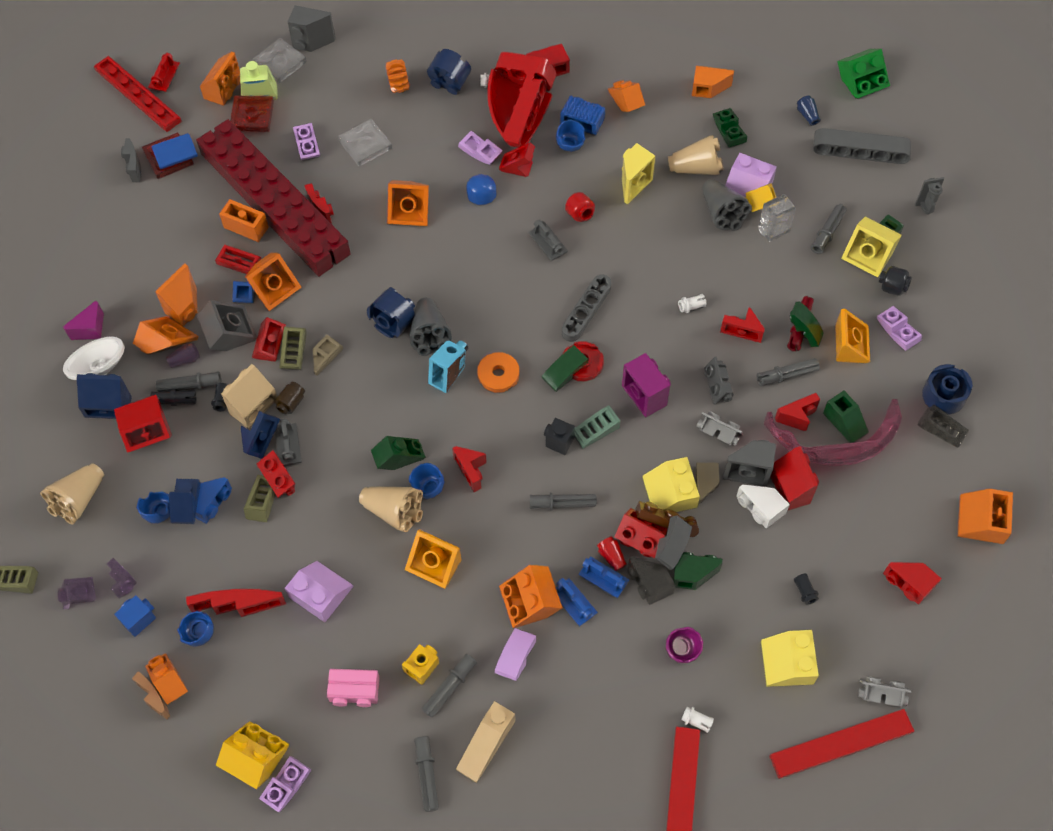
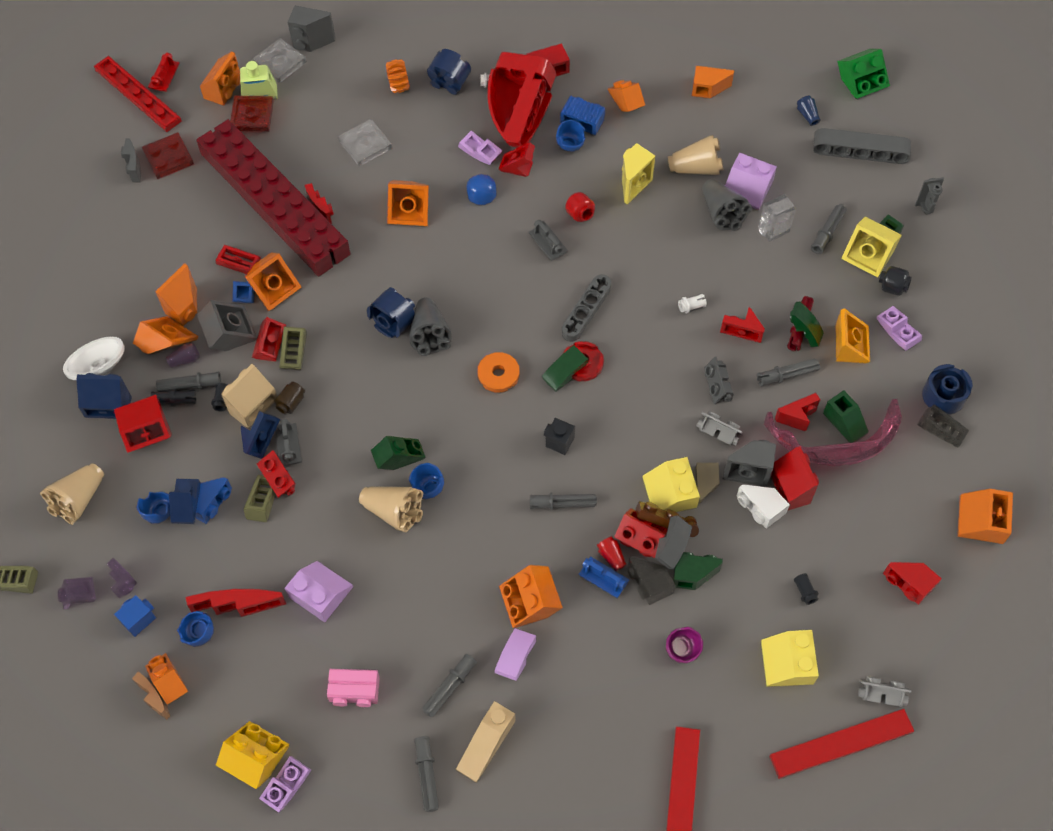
magenta slope [63,301,104,340] -> none
blue slope [152,133,198,169] -> none
orange brick [219,199,269,242] -> none
lavender slope [293,123,320,160] -> none
dark tan tile [313,335,343,376] -> none
yellow brick [402,644,439,685] -> none
light orange slope [405,529,461,589] -> none
medium azure torso [428,341,468,393] -> none
red slope [452,446,487,492] -> none
blue hinge [556,578,598,627] -> none
sand green slope [575,405,620,449] -> none
magenta brick [622,353,671,418] -> none
white pin [681,707,714,733] -> none
dark green slope [713,108,747,148] -> none
yellow brick [745,183,778,212] -> none

